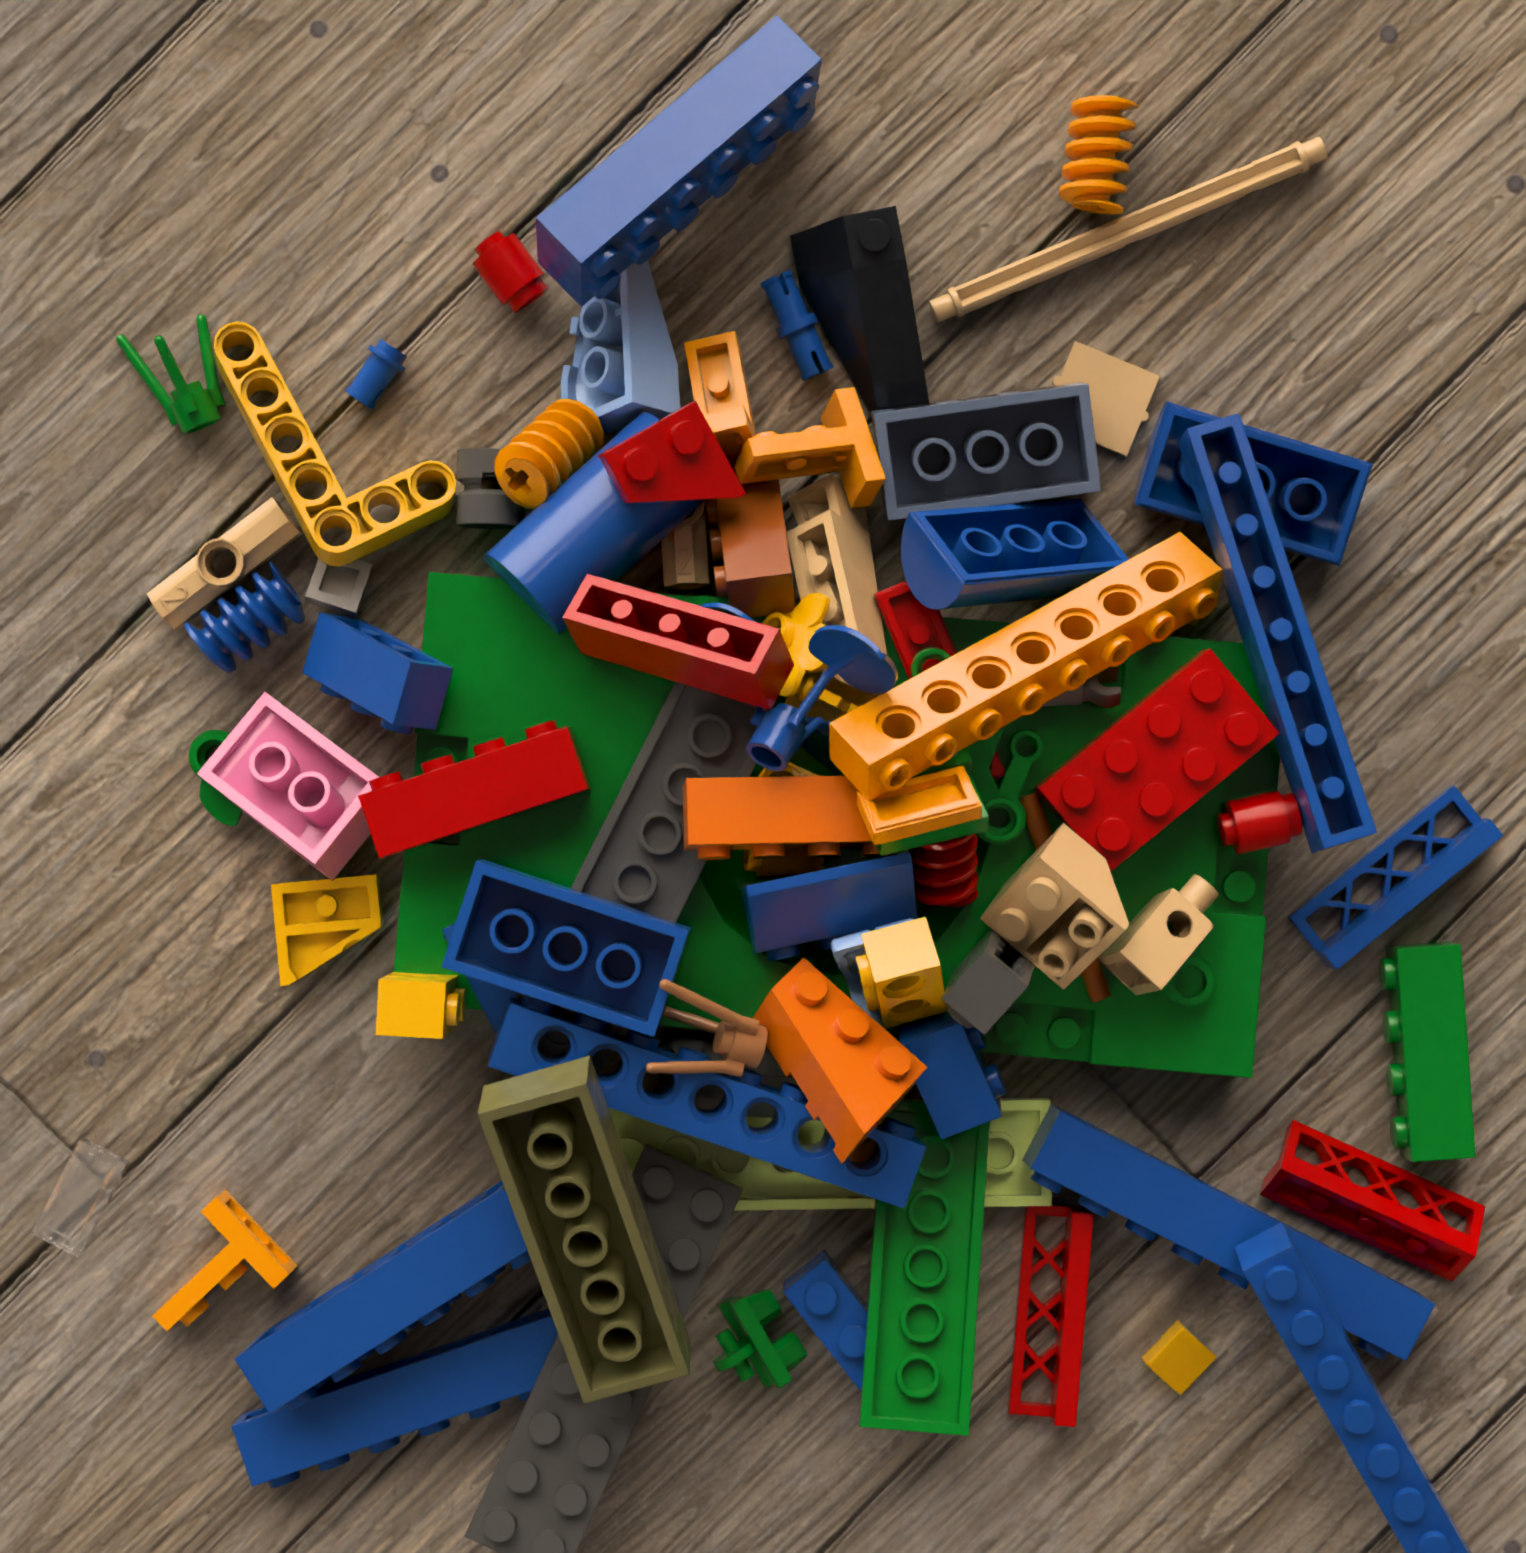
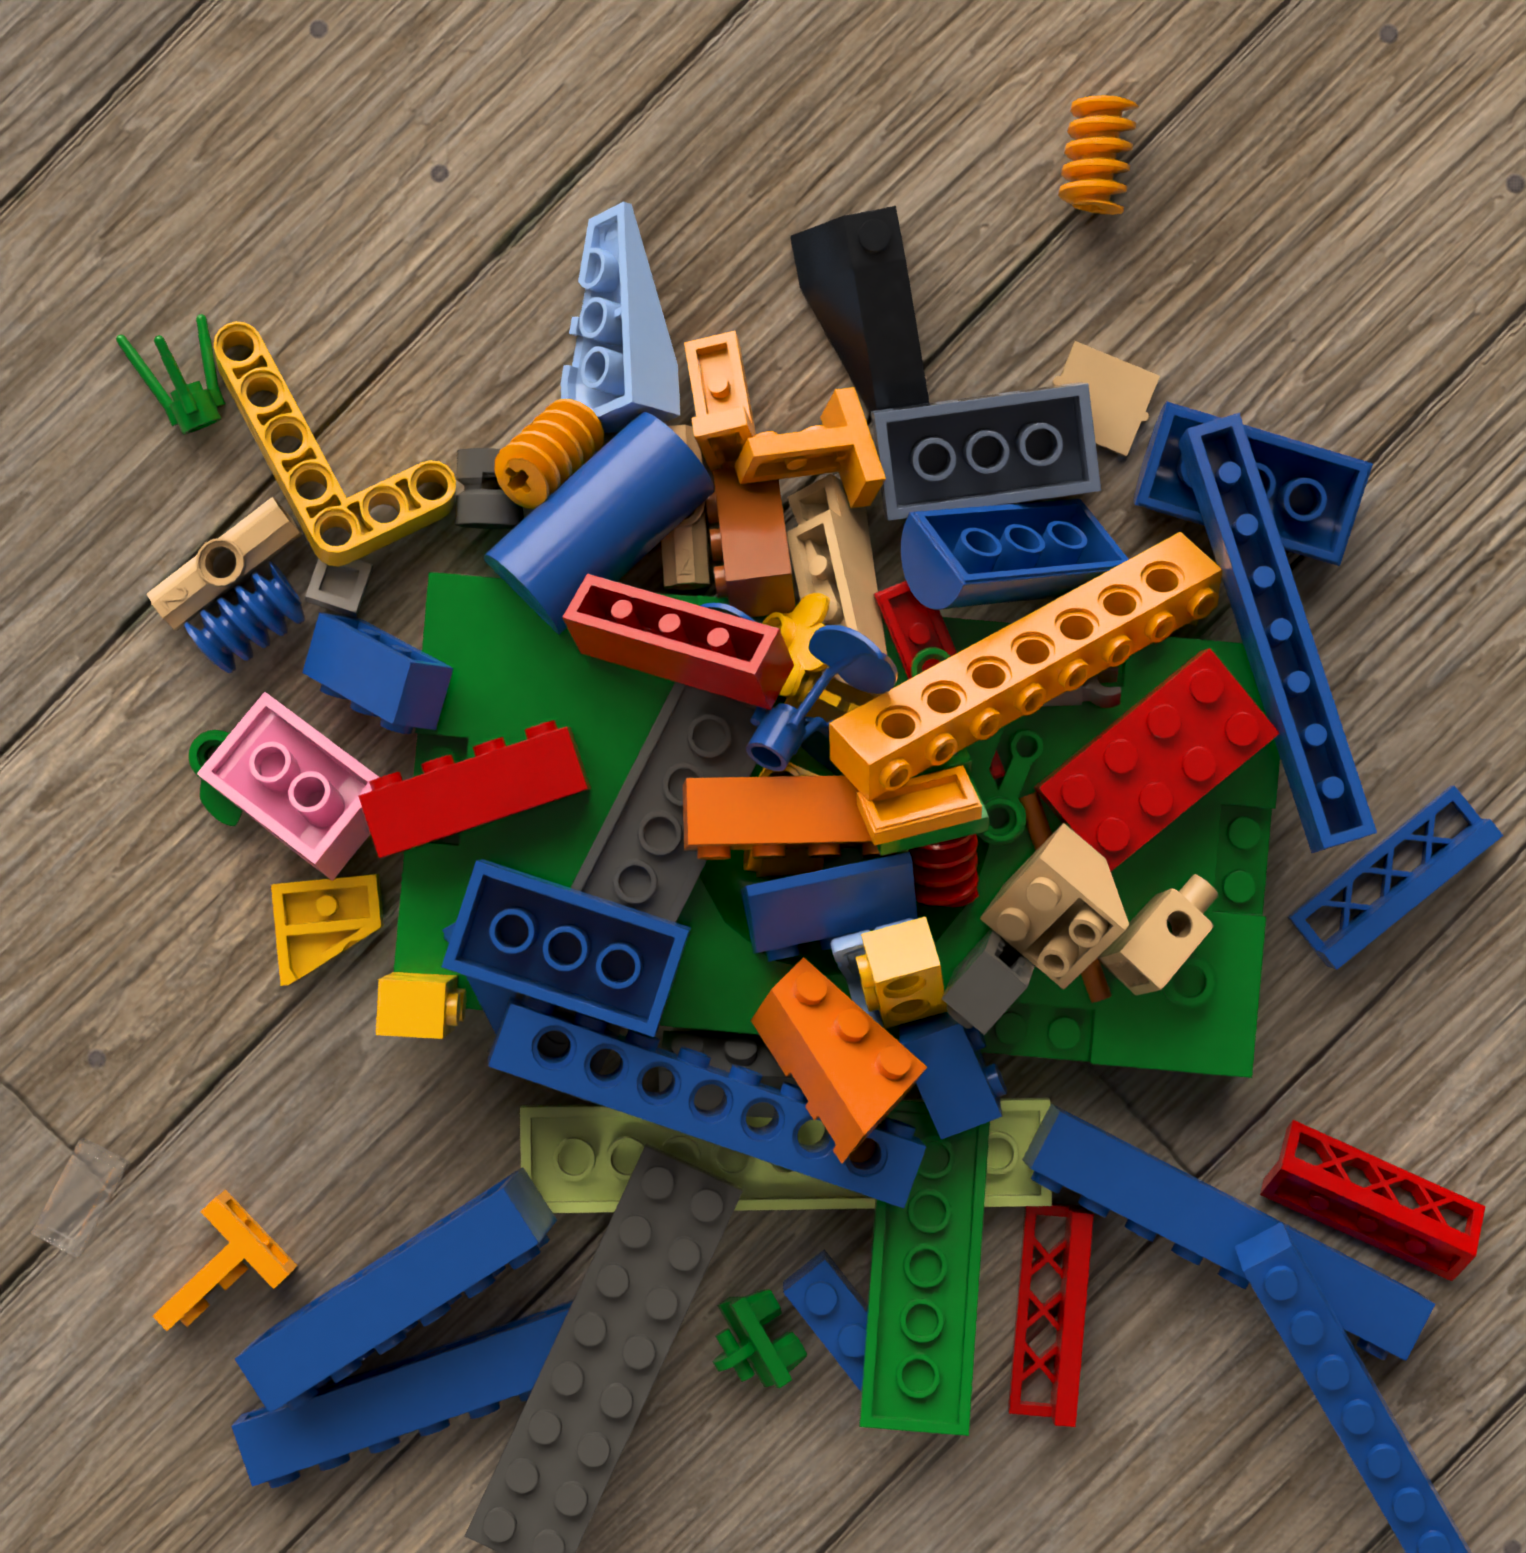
blue pin [345,339,407,410] -> none
red brick [472,231,548,313] -> none
olive brick [478,1056,691,1404] -> none
brick [536,15,822,307] -> none
red wing [598,401,746,504] -> none
medium nougat plant [646,979,768,1077] -> none
blue pin [760,270,834,381] -> none
tan piece [929,137,1327,323] -> none
yellow slope [1141,1320,1217,1395] -> none
red brick [1217,790,1302,855] -> none
green brick [1379,941,1476,1162] -> none

